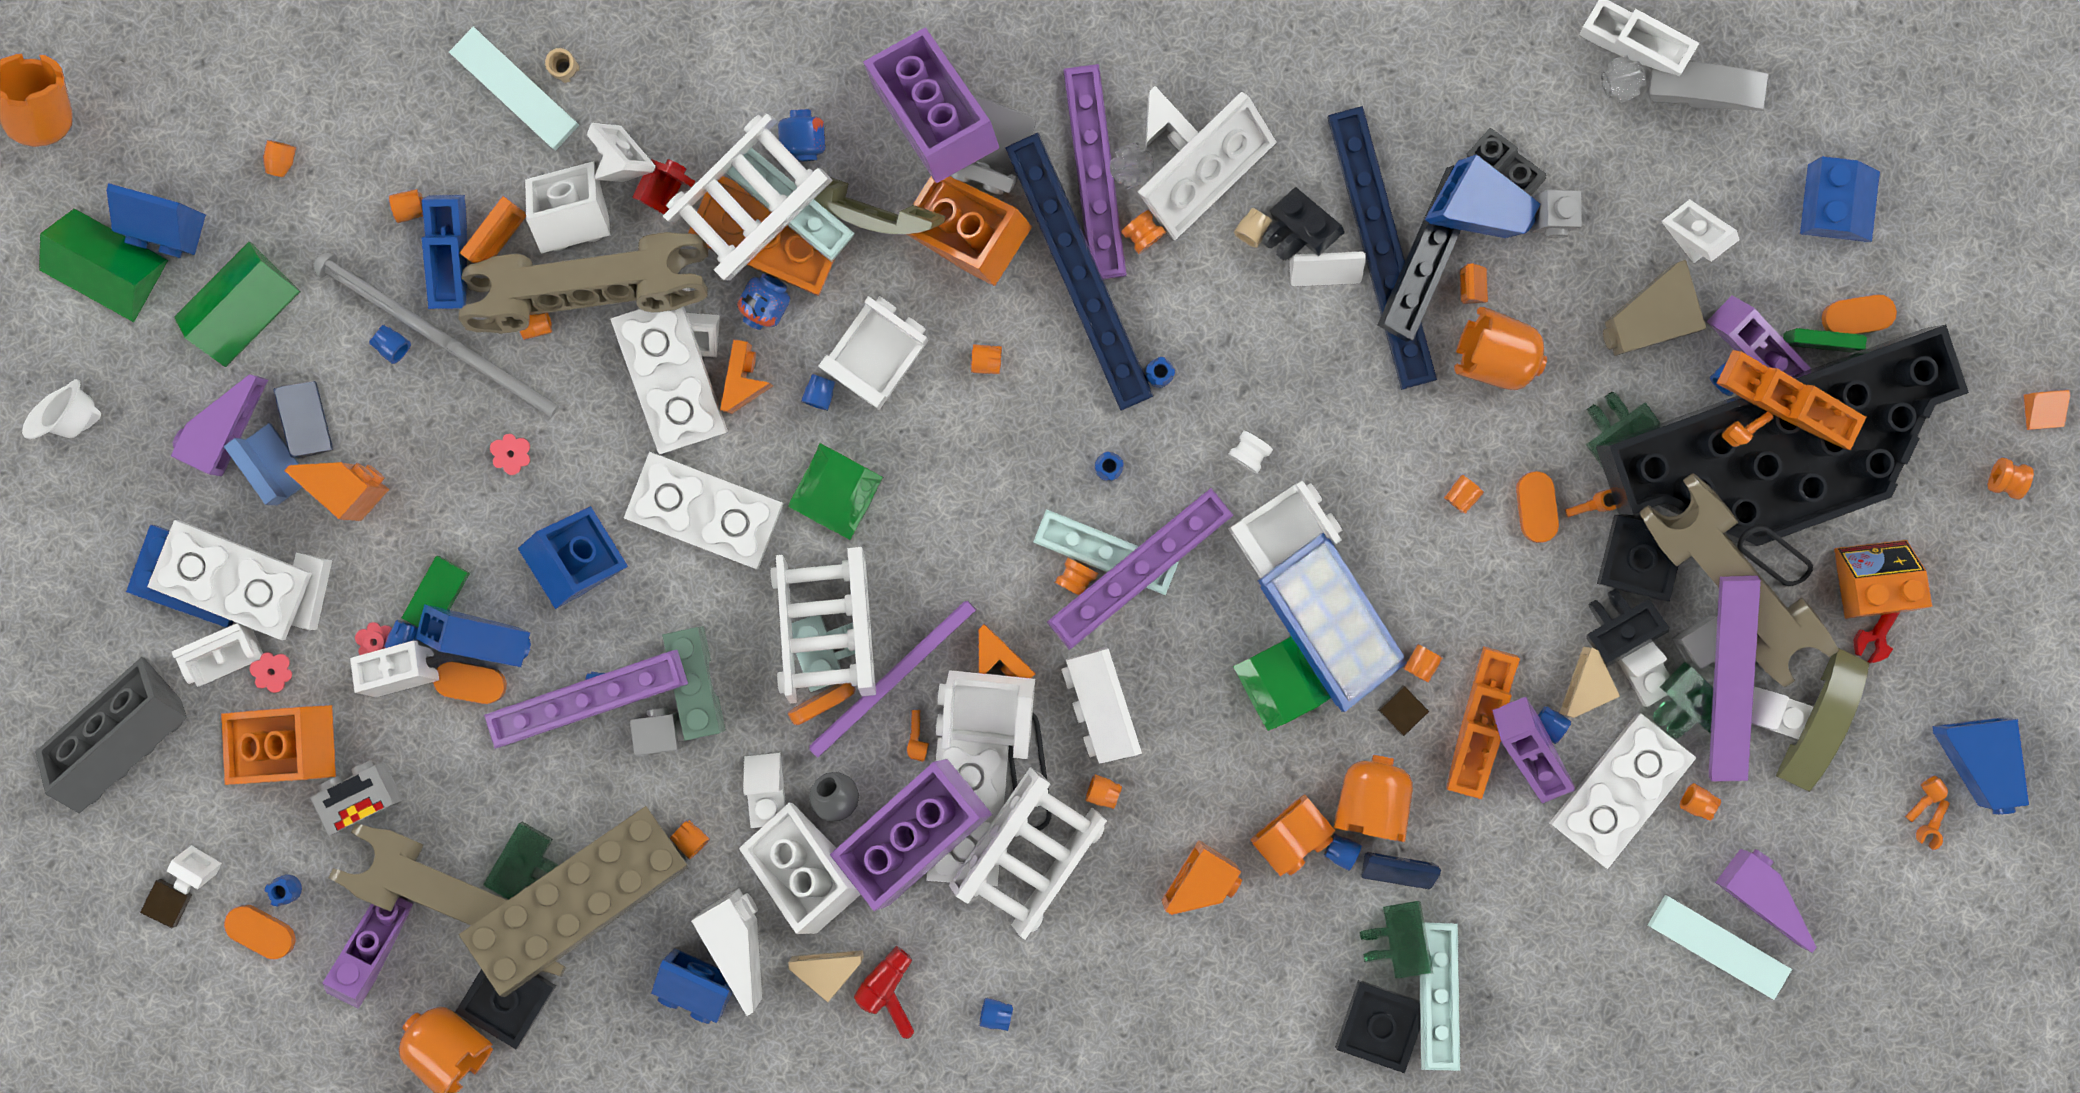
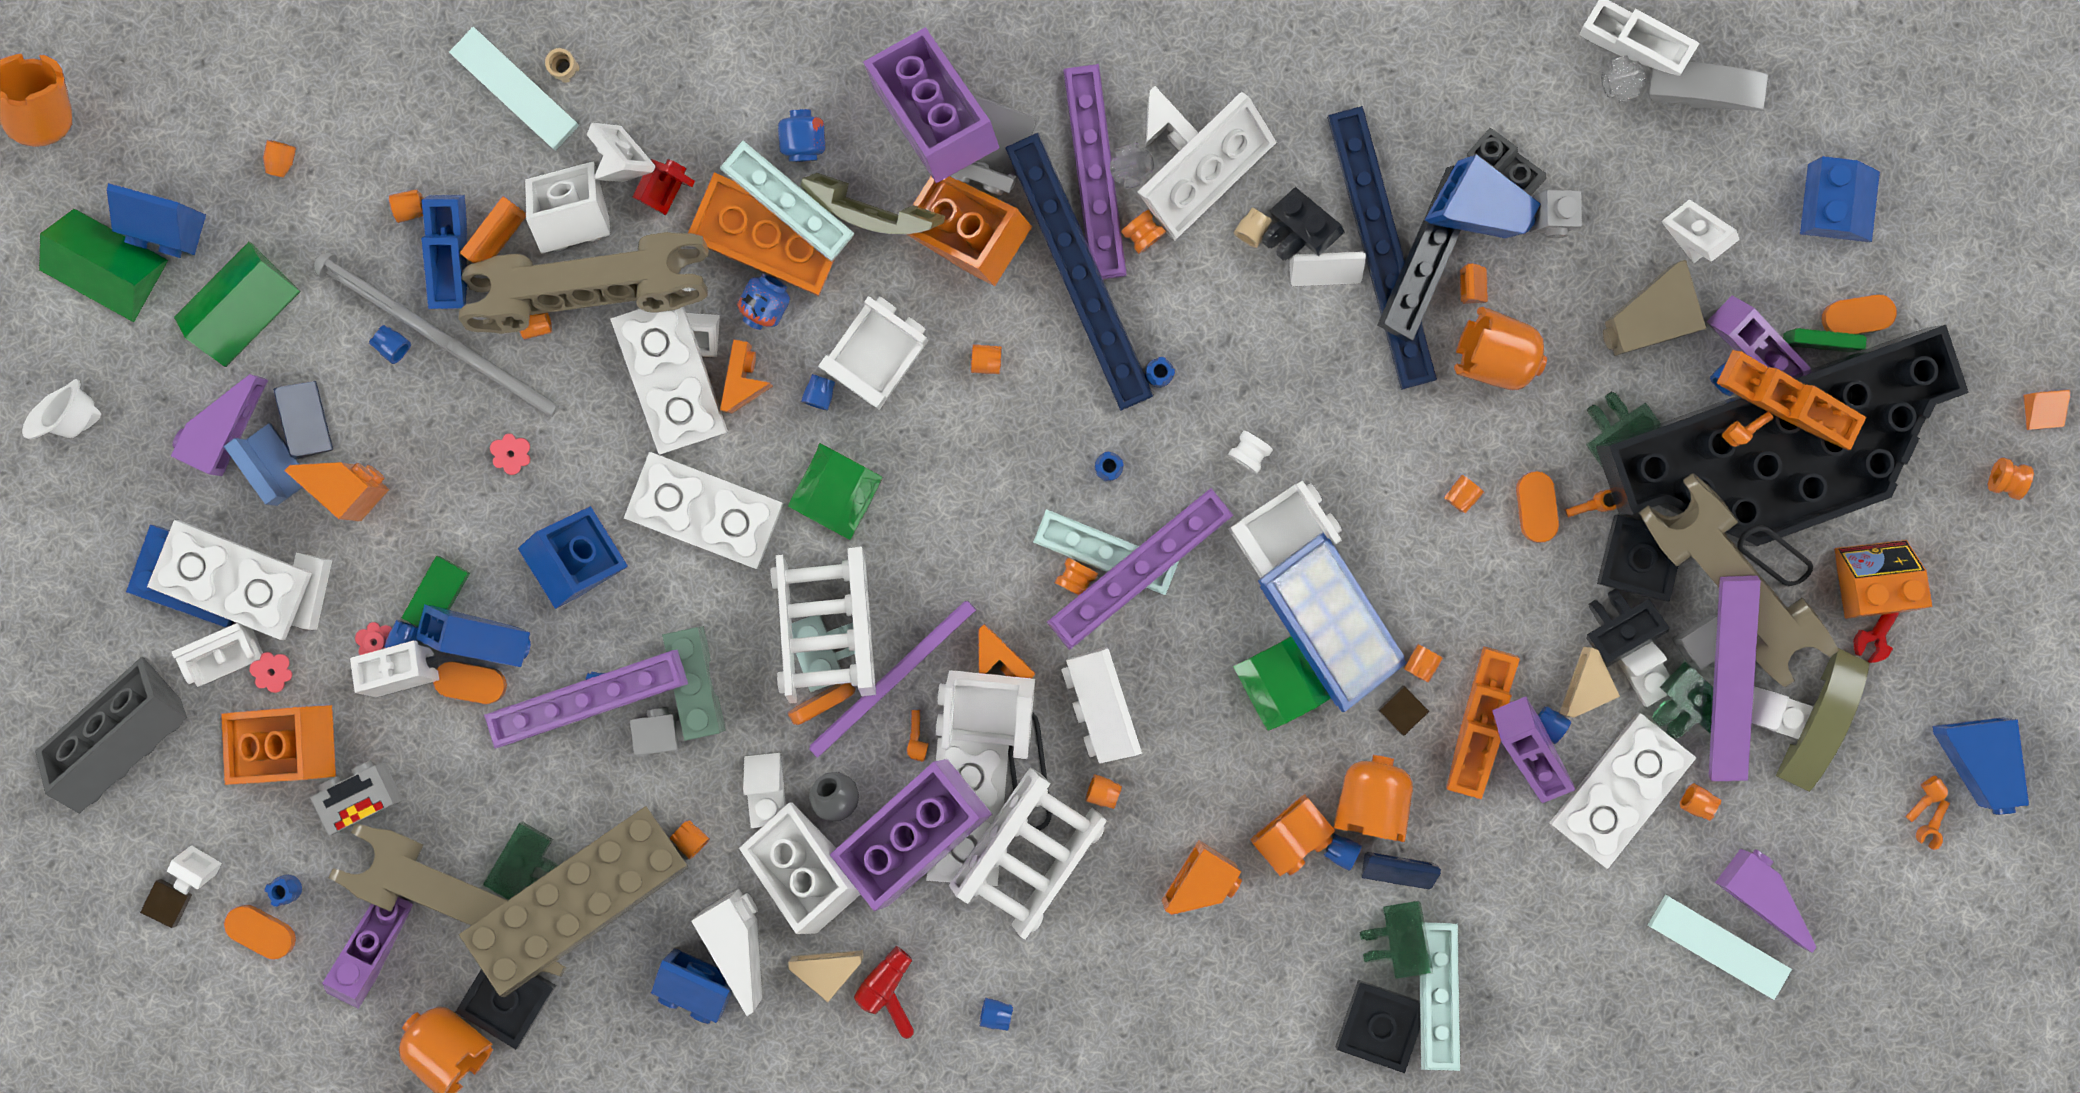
white fence [663,114,833,280] -> none

